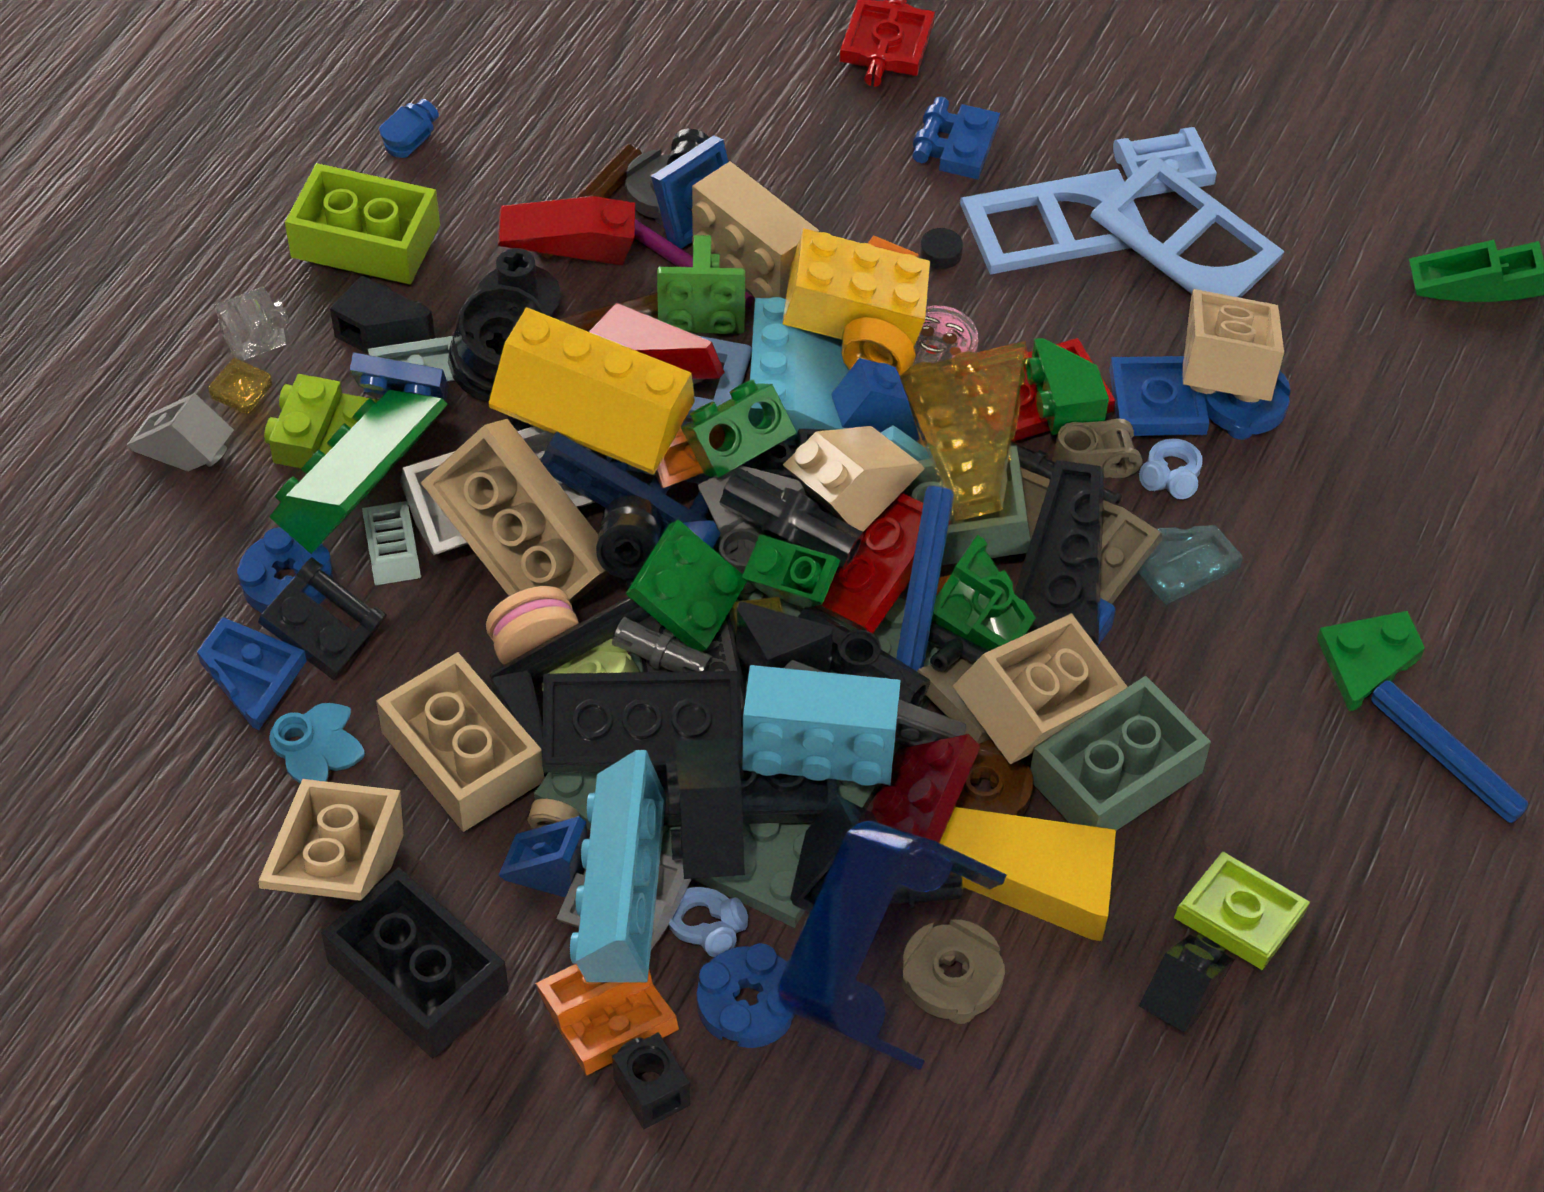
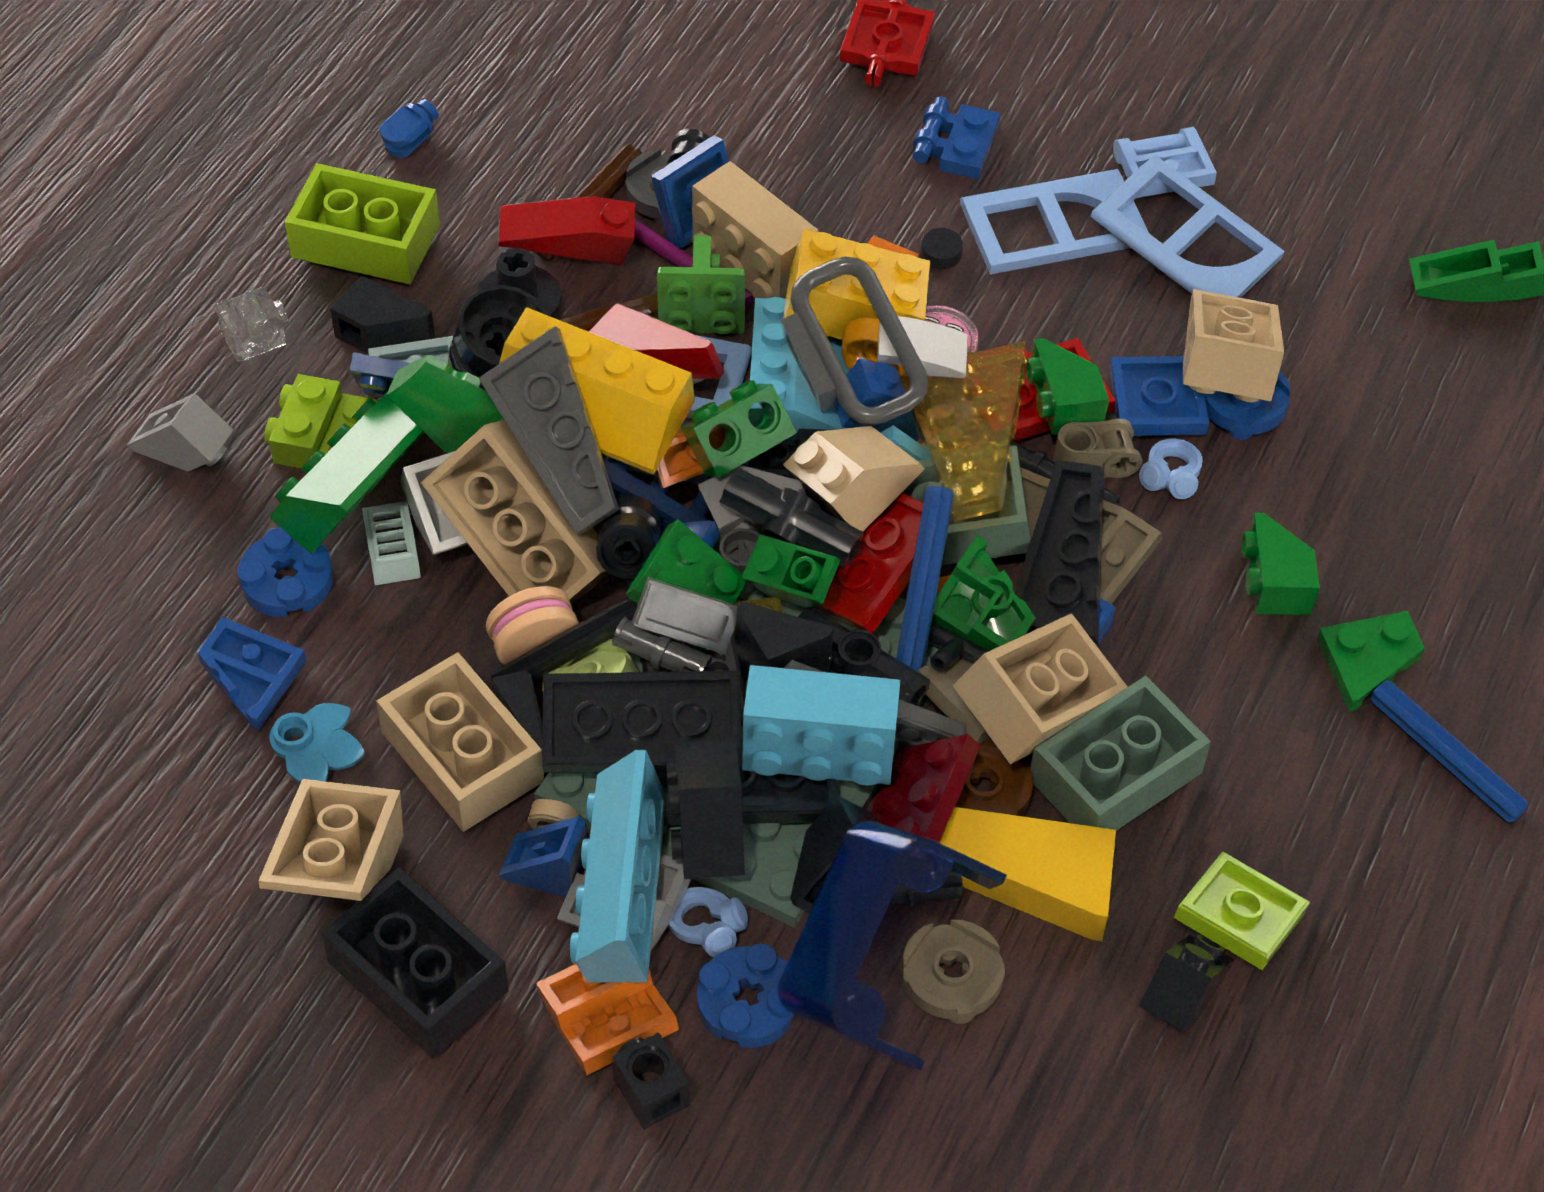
clear yellow plate [208,358,273,415] -> none
black plate [258,557,387,680] -> none
clear light blue wing [1137,525,1243,605] -> none
none -> green slope [386,354,504,454]
none -> dark grey wing [478,326,619,536]
none -> flat silver tile [632,577,738,655]
none -> dark grey bar [781,256,929,426]
none -> white slope [877,316,967,378]
none -> green slope [1241,513,1320,615]

